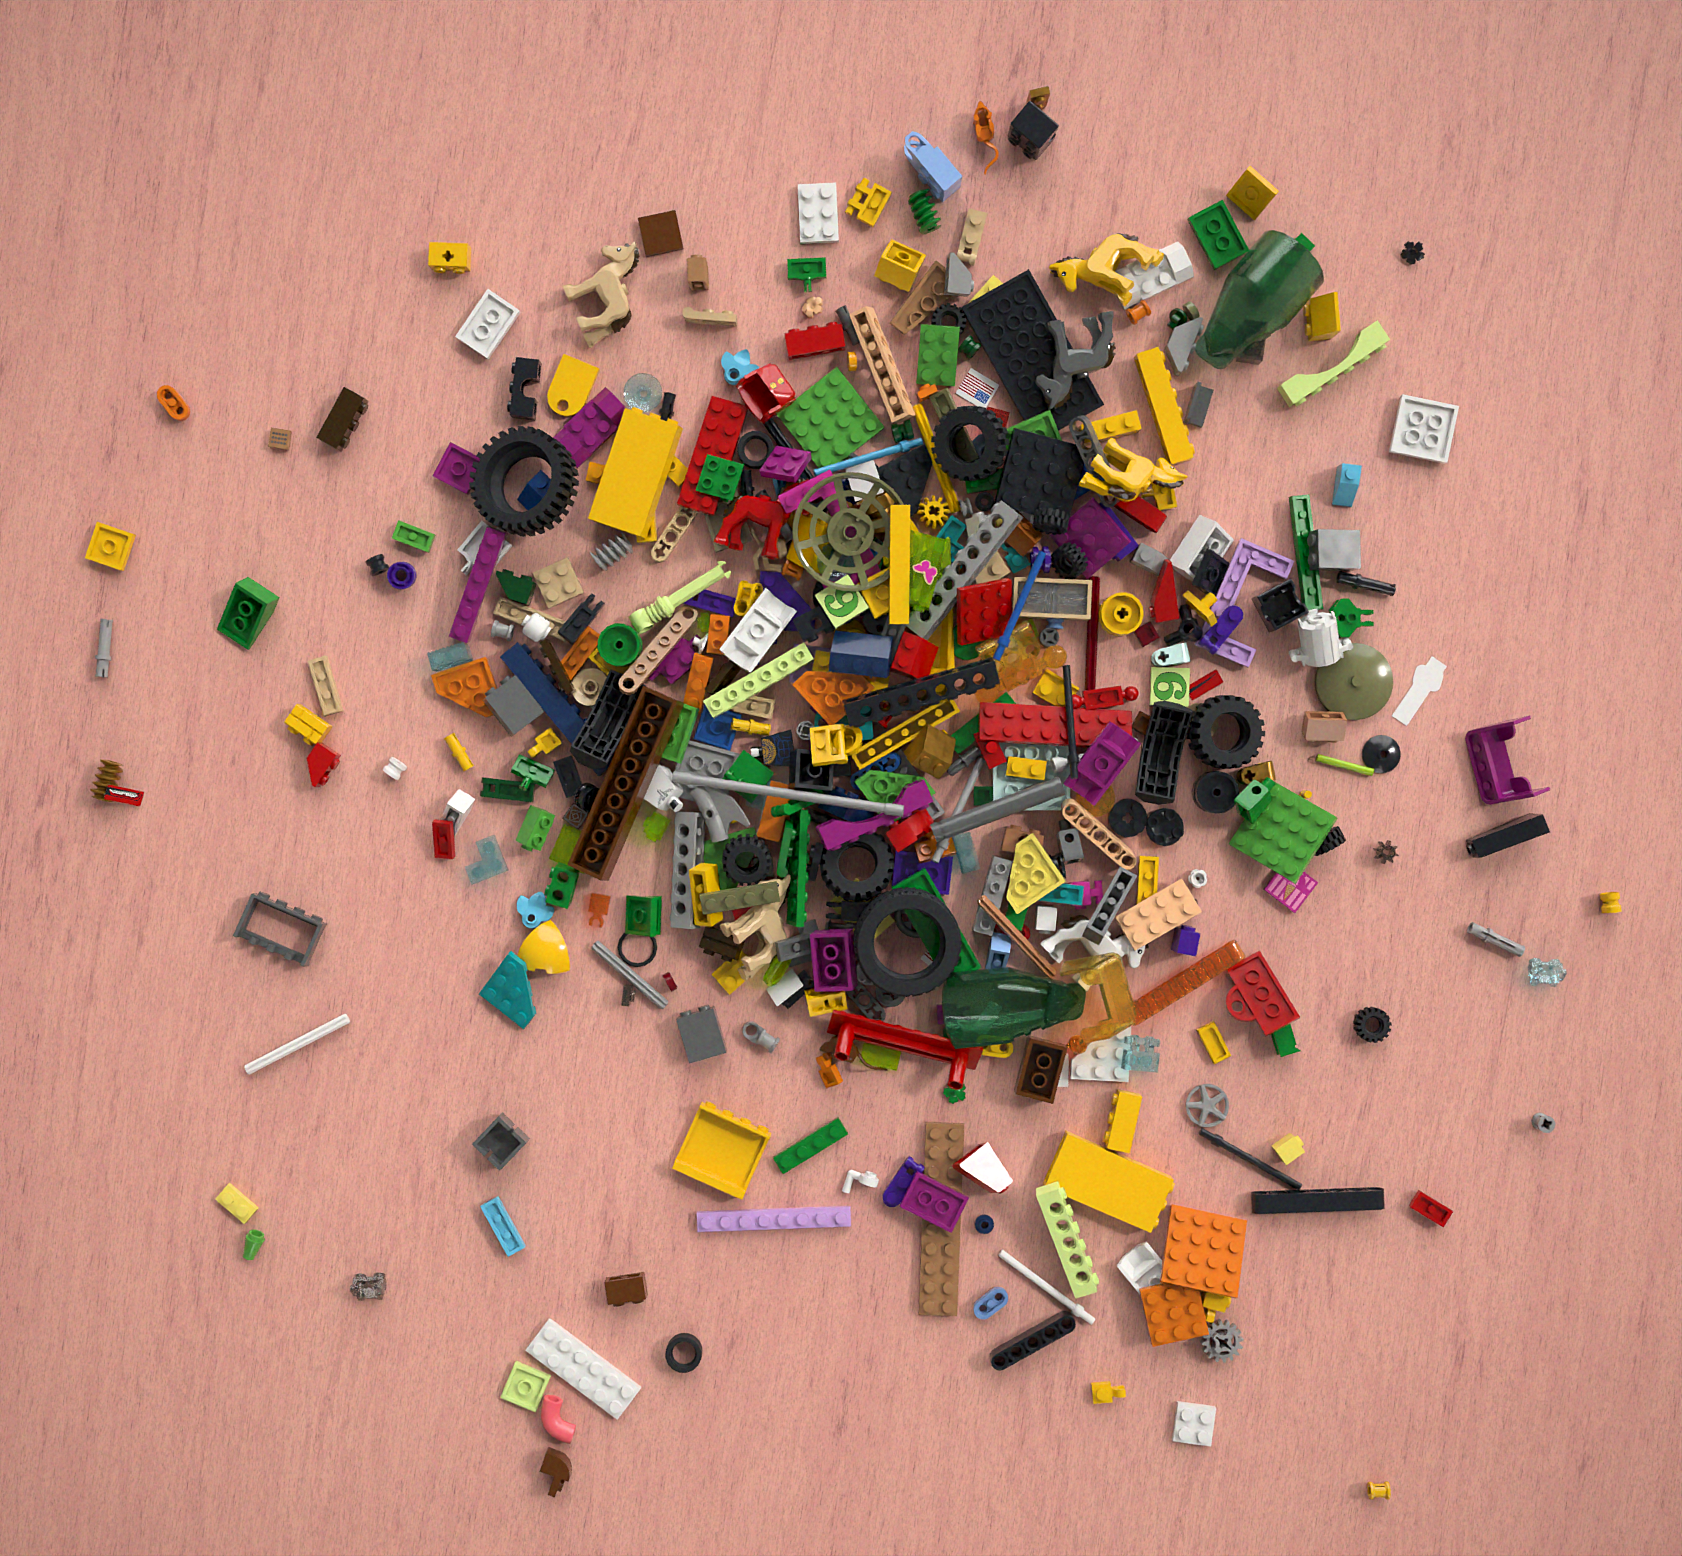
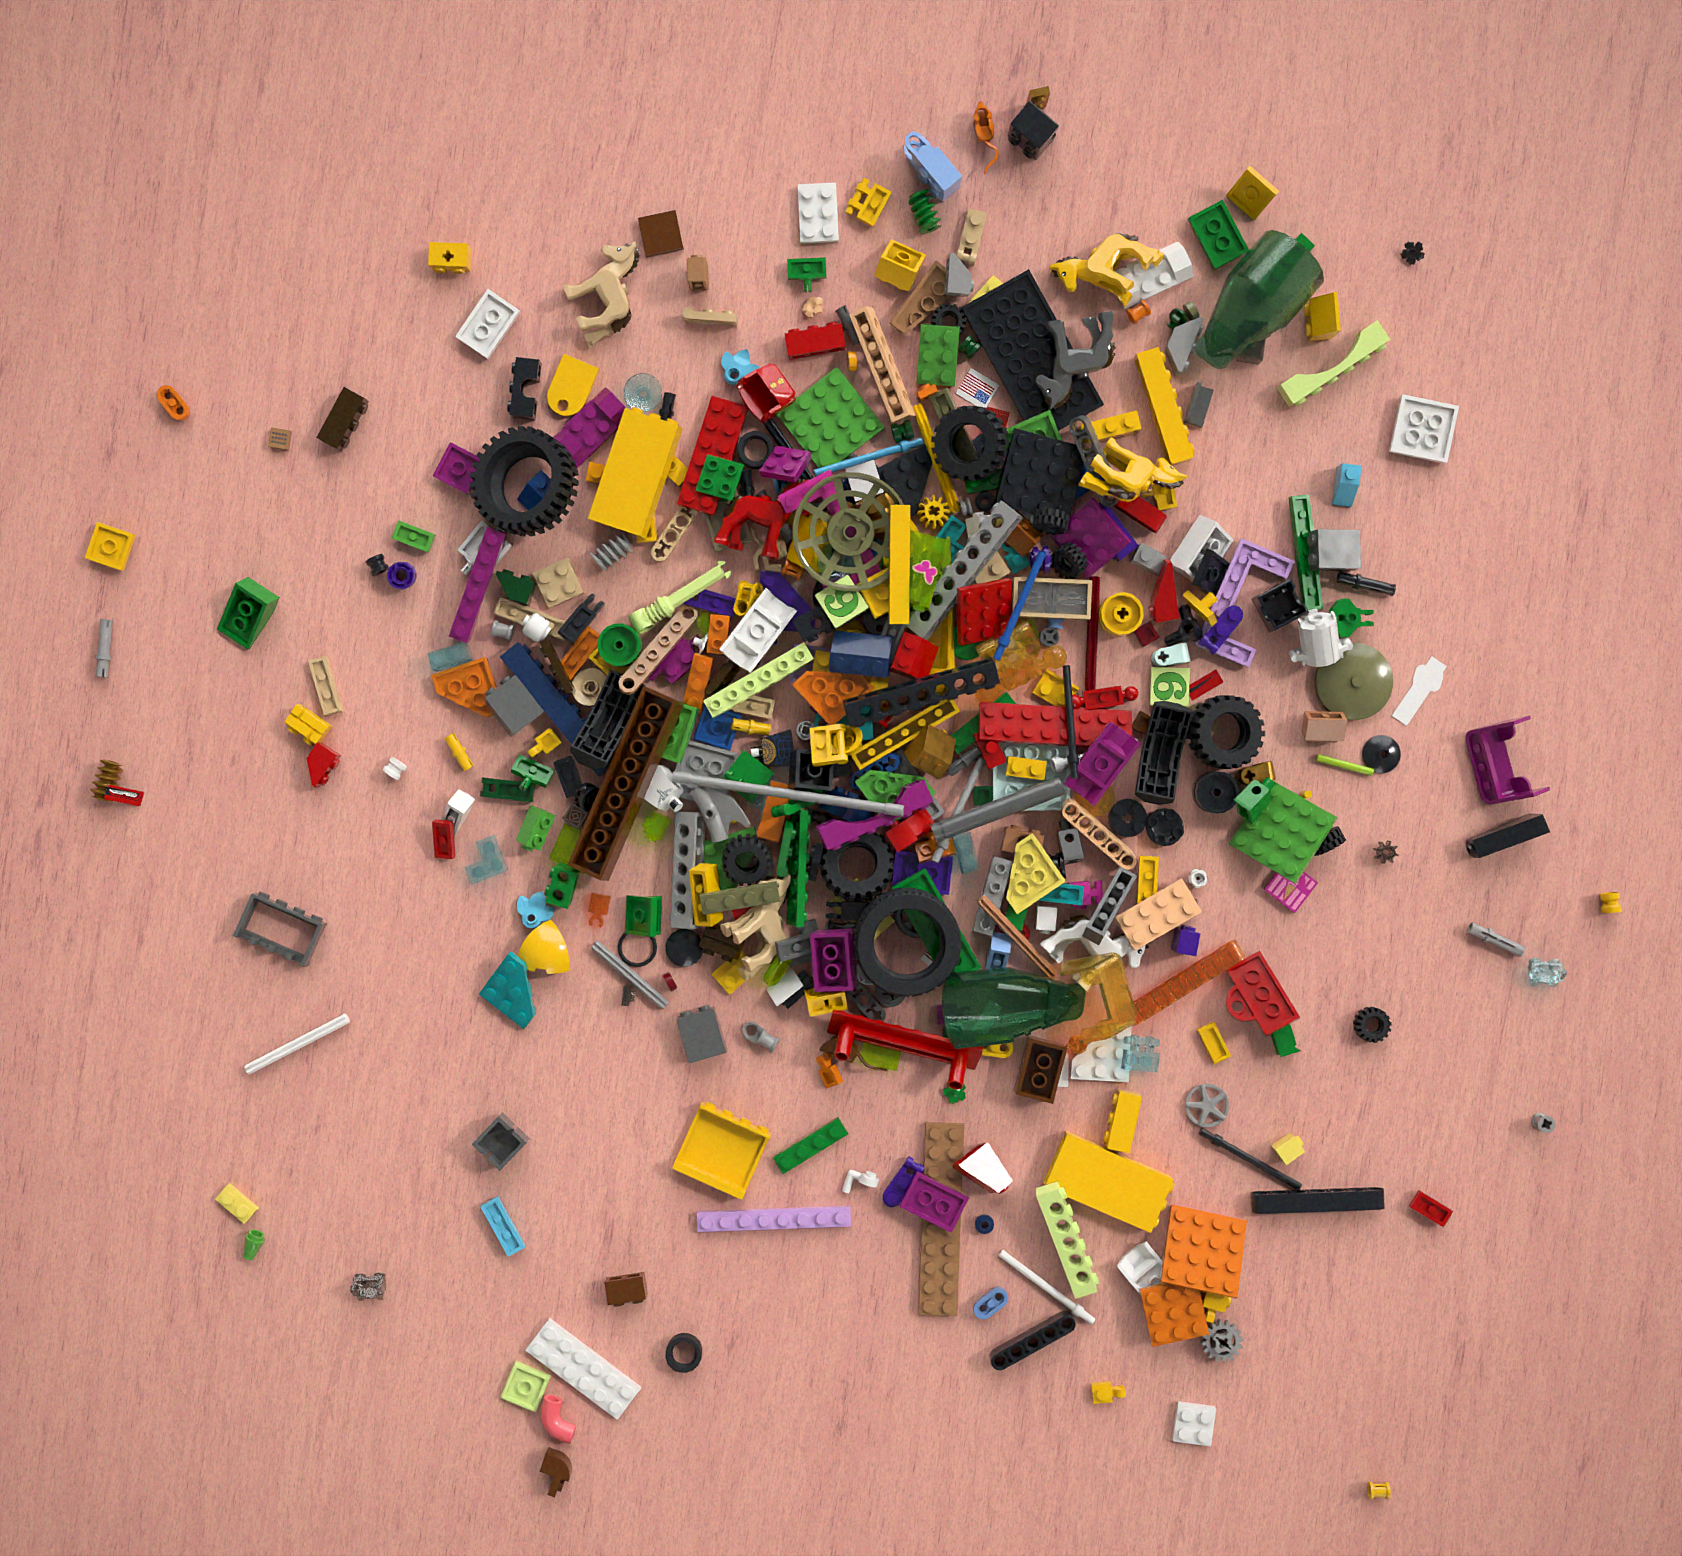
none -> black dish [665,929,703,967]

